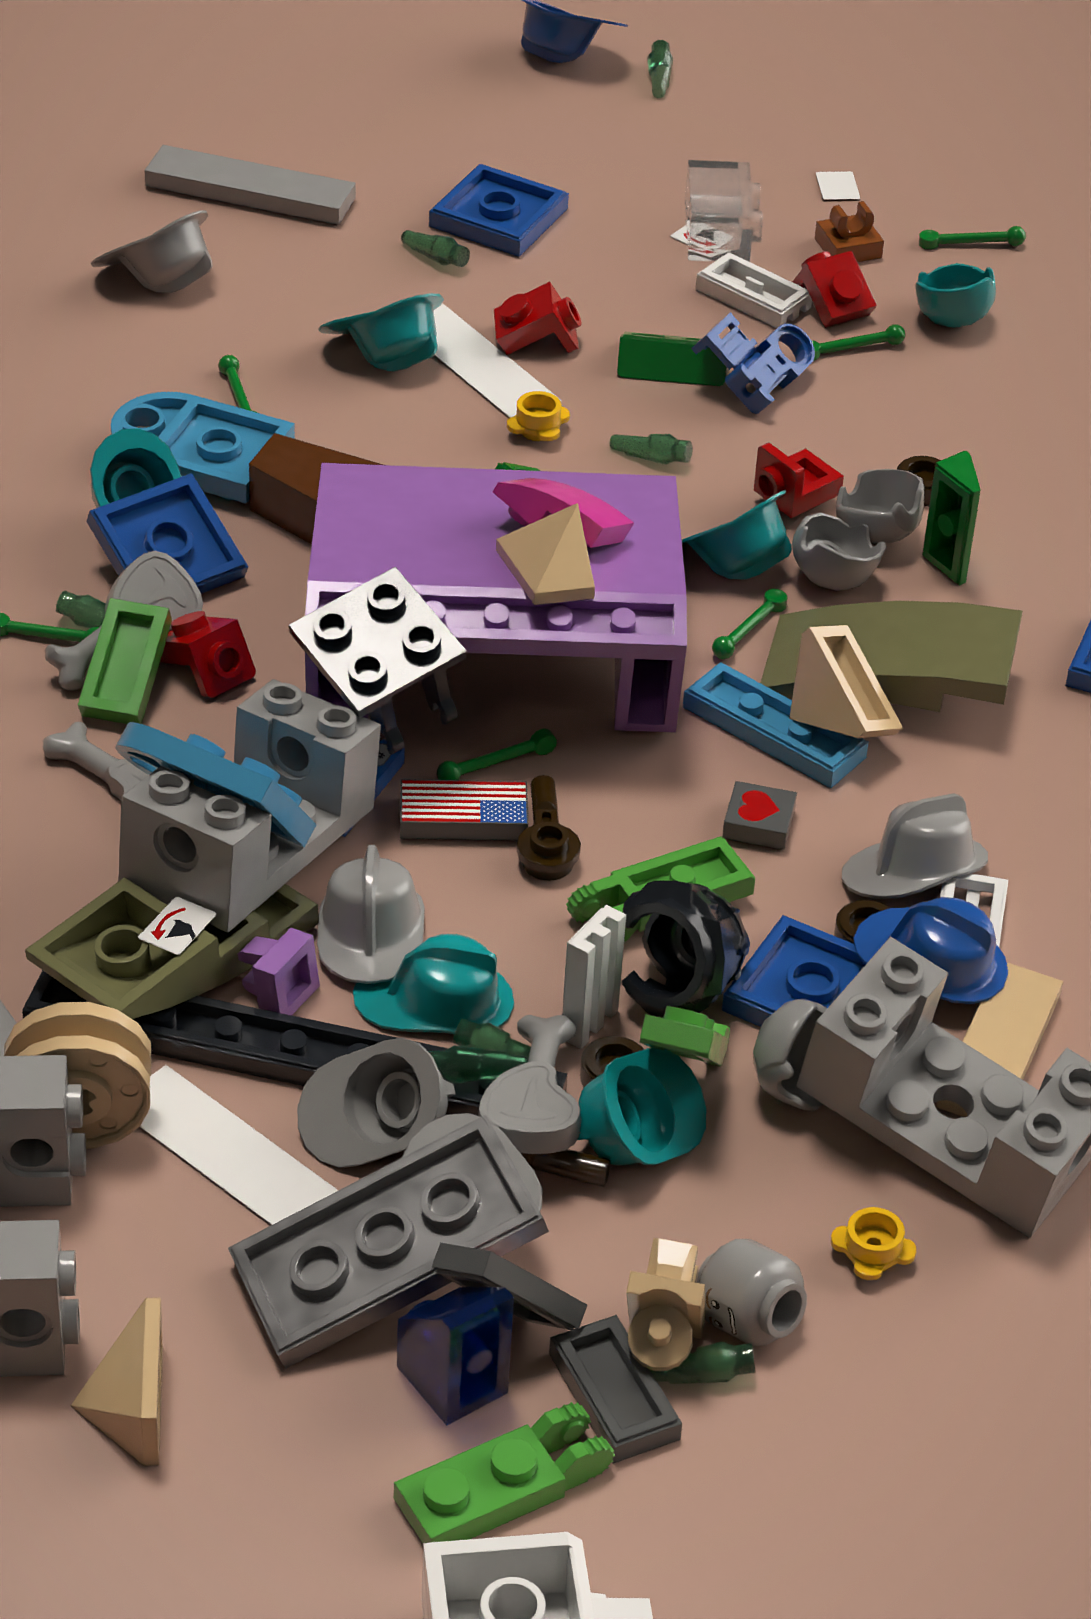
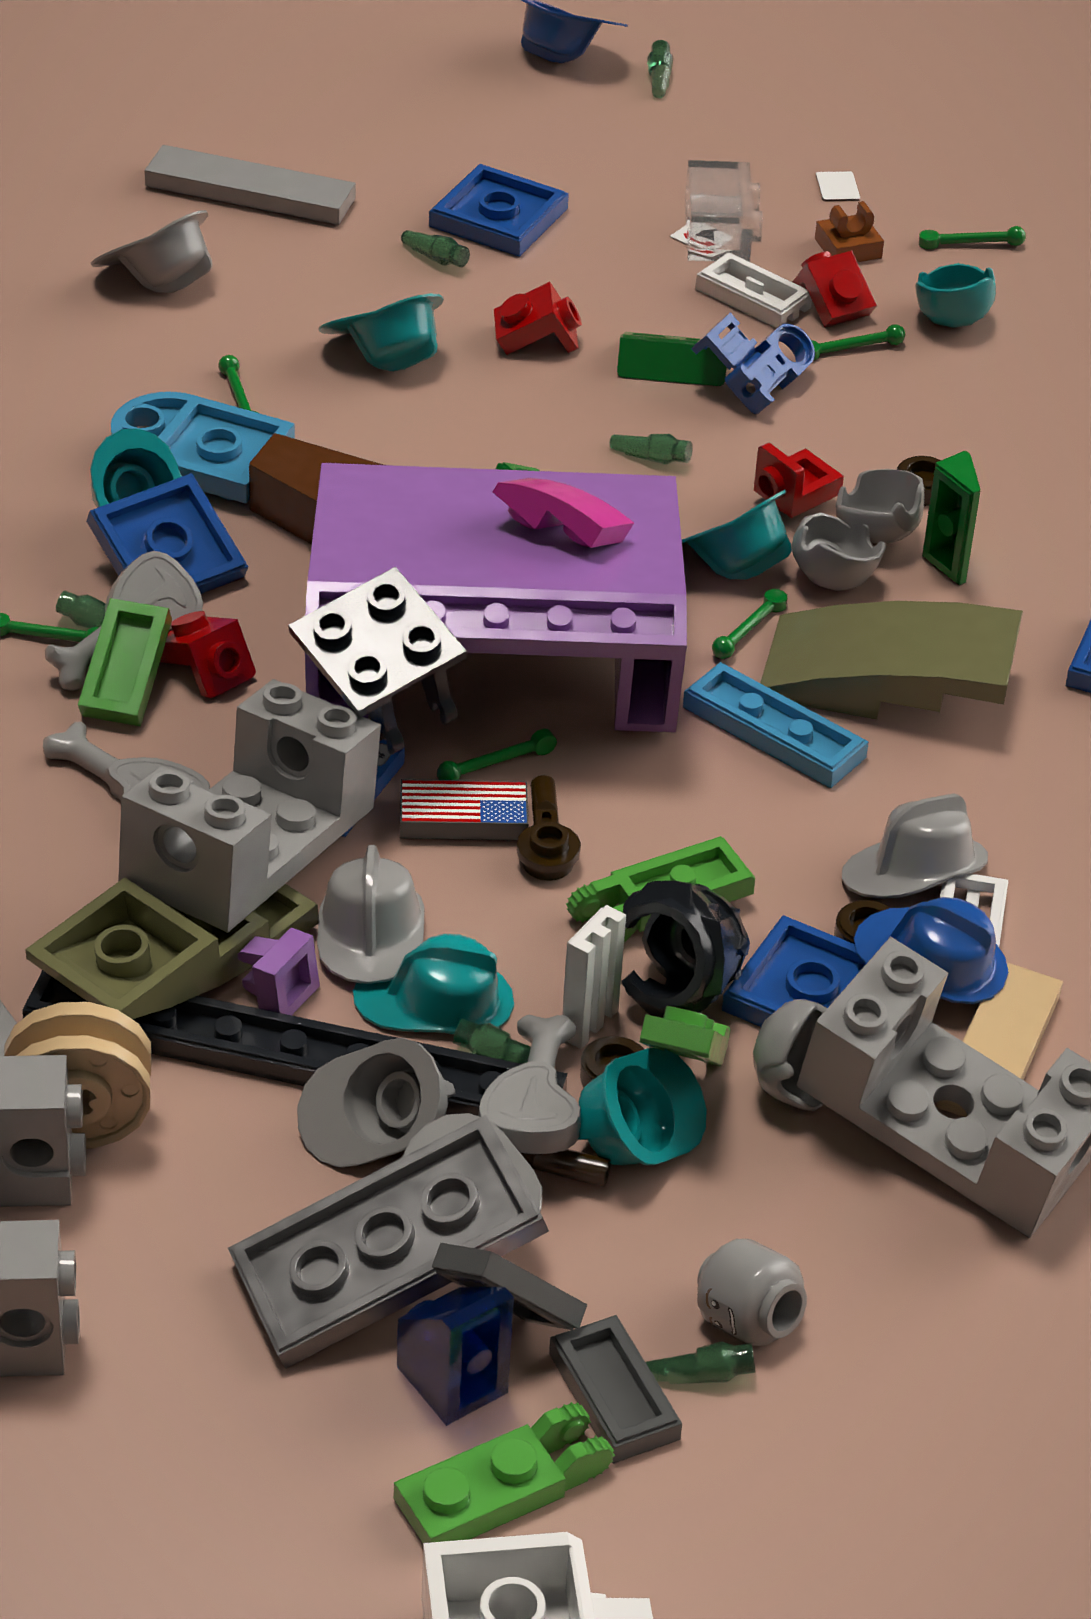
tan slope [71,1298,163,1466] -> none
dark azure plate [115,722,317,848] -> none
white sticker [138,897,216,955] -> none
white sticker [140,1065,339,1225] -> none
clear green piece [428,1045,528,1084] -> none
white sticker [434,303,562,418] -> none
tan slope [496,503,595,605] -> none
yellow plate [507,391,570,441] -> none
tan hips [626,1238,705,1371] -> none
dark grey tile [722,781,797,850] -> none
tan slope [789,625,903,738] -> none
yellow plate [831,1207,916,1280] -> none

